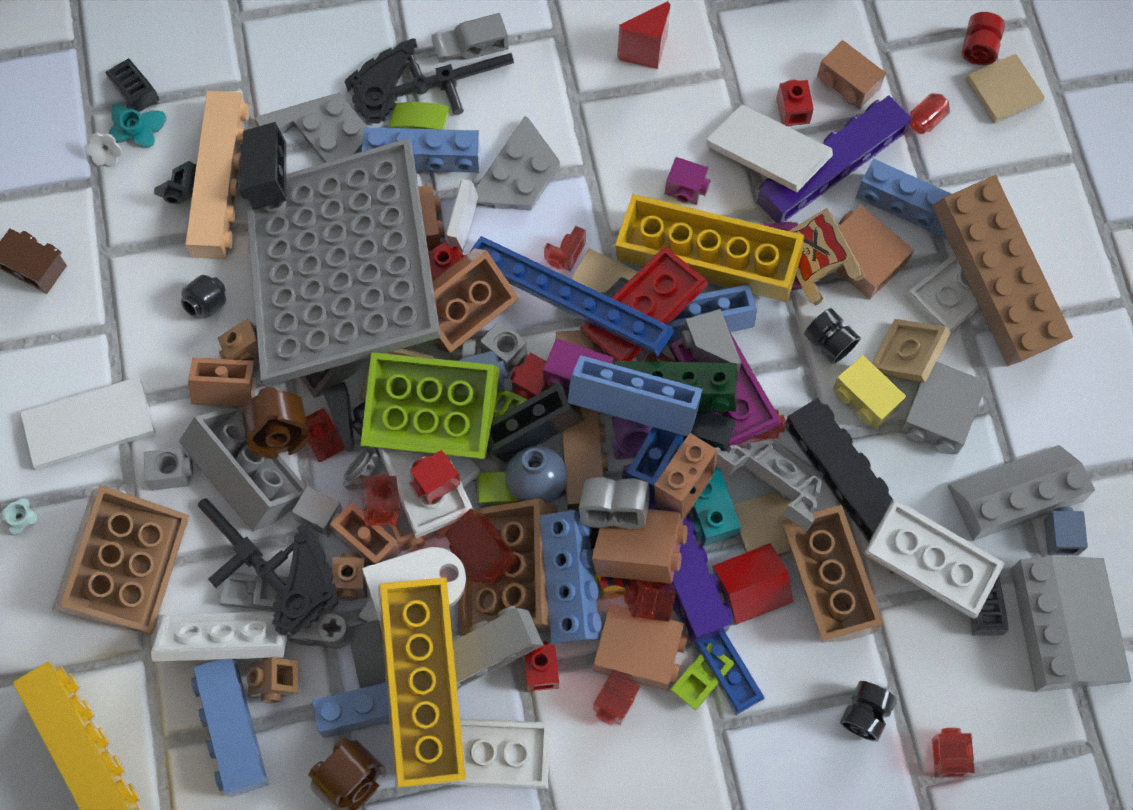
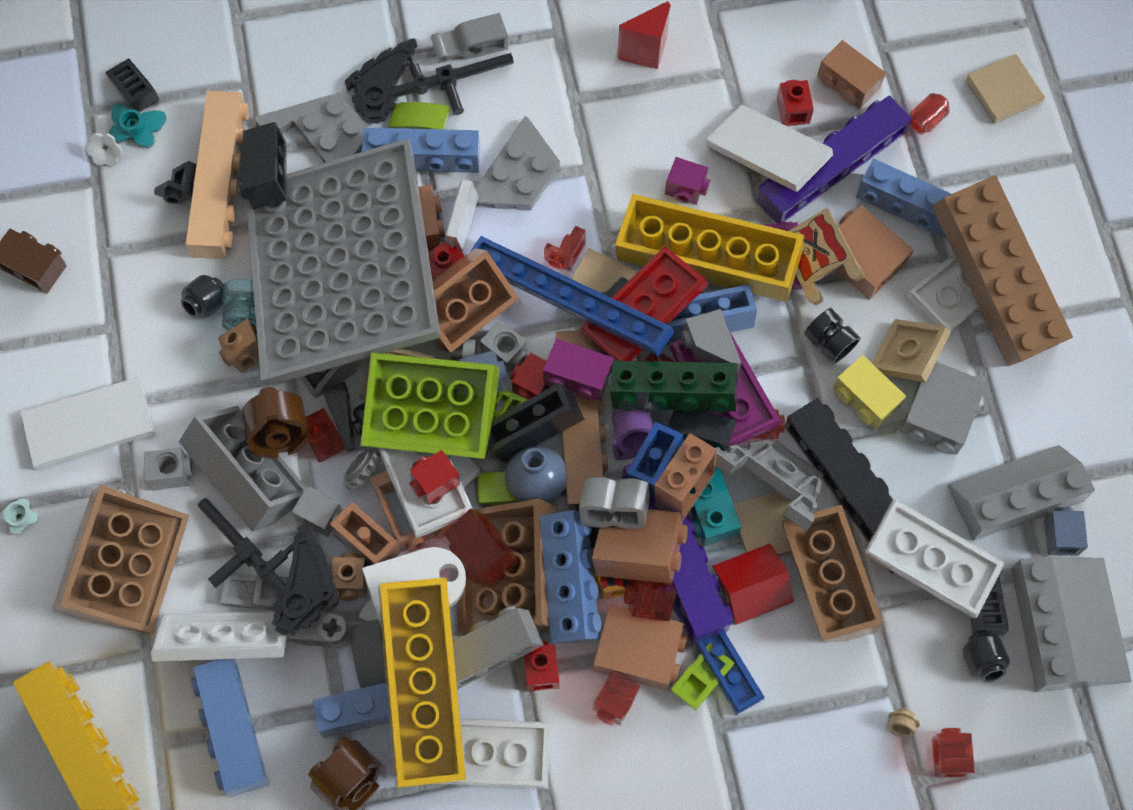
nougat brick [188,358,256,407] -> none
medium nougat brick [247,657,298,703] -> none
clear red brick [361,474,401,526] -> none
medium blue brick [567,355,703,436] -> none
black wheel [840,681,897,742] -> none
red wheel [961,12,1005,65] -> none
none -> clear light blue wheel [222,279,256,331]
none -> tan plate [888,708,920,737]
none -> black head [962,632,1010,682]

